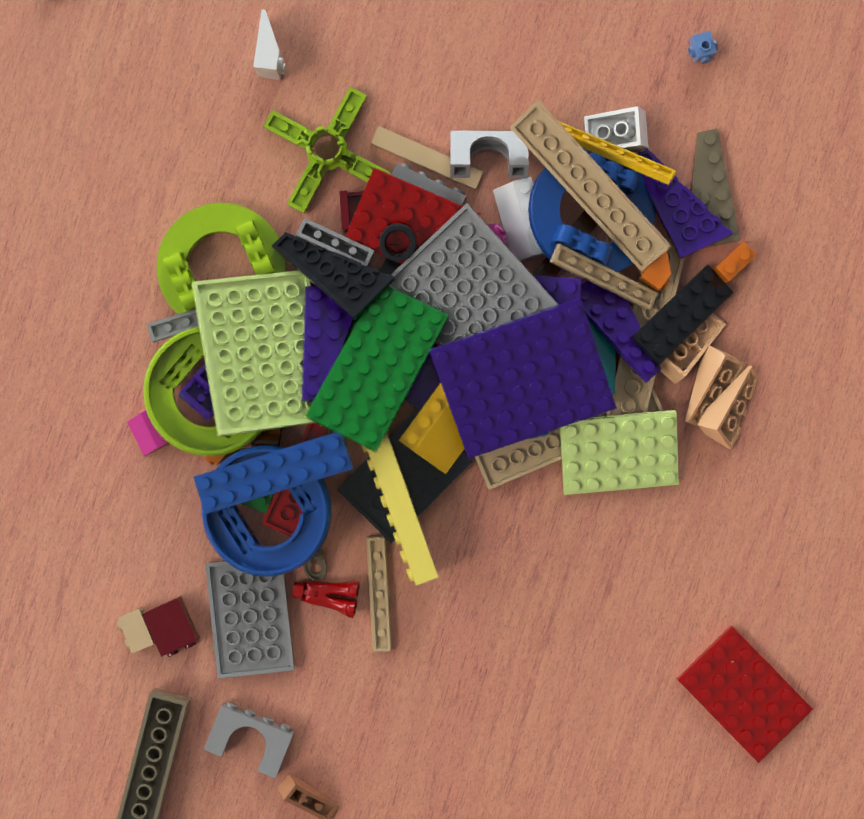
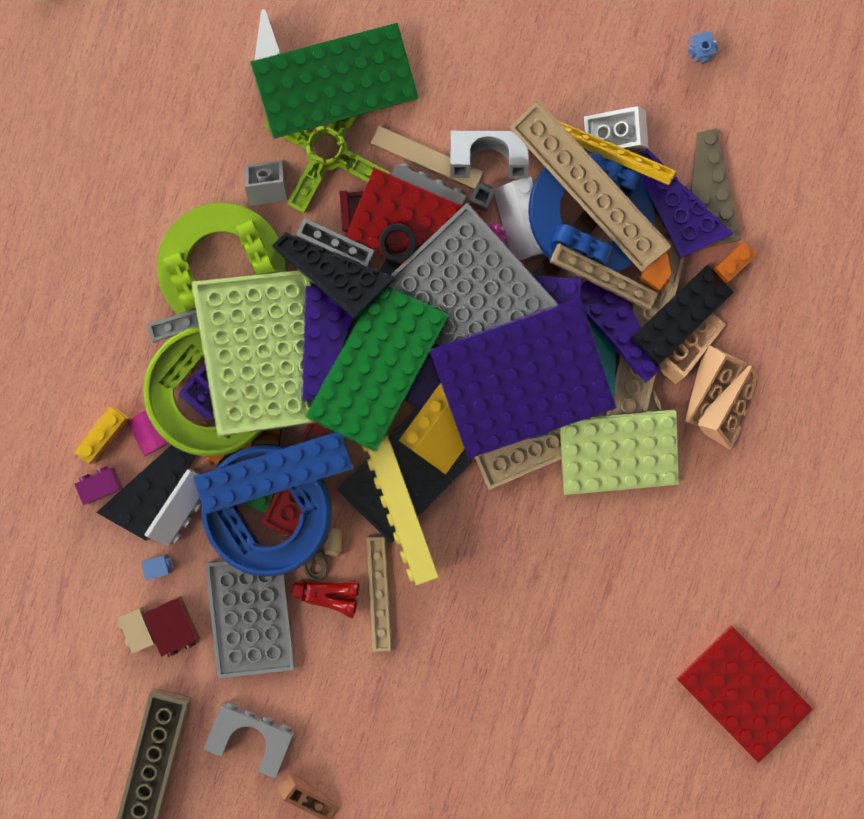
none -> yellow brick [74,407,130,464]
none -> magenta brick [74,466,123,505]
none -> black wing [96,445,196,541]
none -> medium blue brick [141,554,173,580]
none -> white slope [145,468,202,546]
none -> light grey slope [245,160,287,206]
none -> green plate [250,22,419,139]
none -> tan cone [324,528,343,557]
none -> dark grey brick [469,183,495,212]

